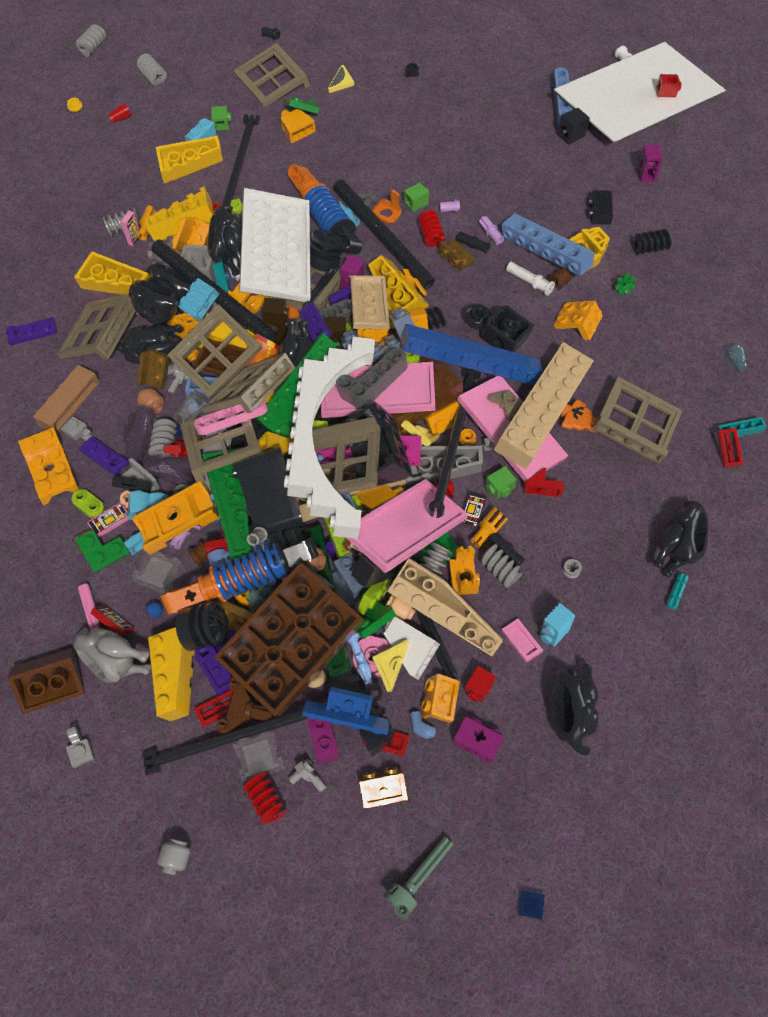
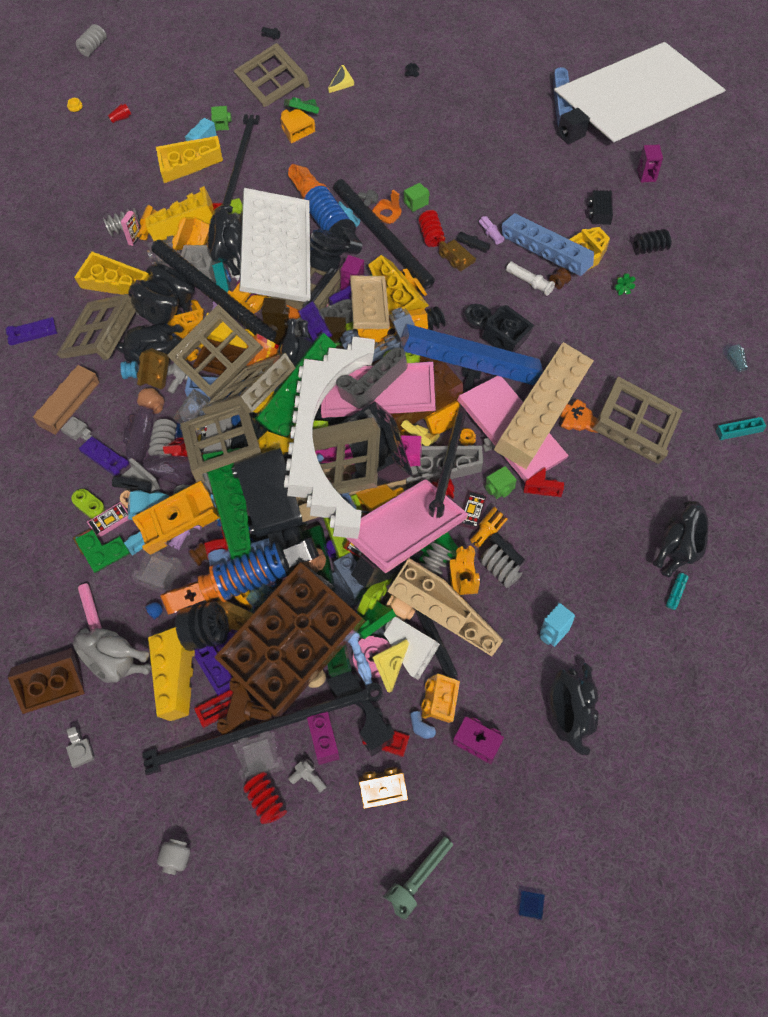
light orange piece [18,427,79,505] -> none
tile [91,605,135,636] -> none
light grey piece [137,54,167,85] -> none
medium azure brick [178,278,219,322] -> none
bright pink beam [194,400,268,435] -> none
light grey pin [247,526,268,546] -> none
blue bracket [302,687,390,735] -> none
lavender pin [440,199,460,213] -> none
red brick [464,666,496,703] -> none
dark tan animal [487,390,522,421] -> none
bright pink tile [501,619,543,663] -> none
light orange bracket [553,300,603,340] -> none
light grey bush [563,559,582,578] -> none
white bush [615,46,632,61] -> none
red brick [656,74,682,97] -> none
red tile [716,428,743,468] -> none
none -> dark azure wheel [121,361,139,379]

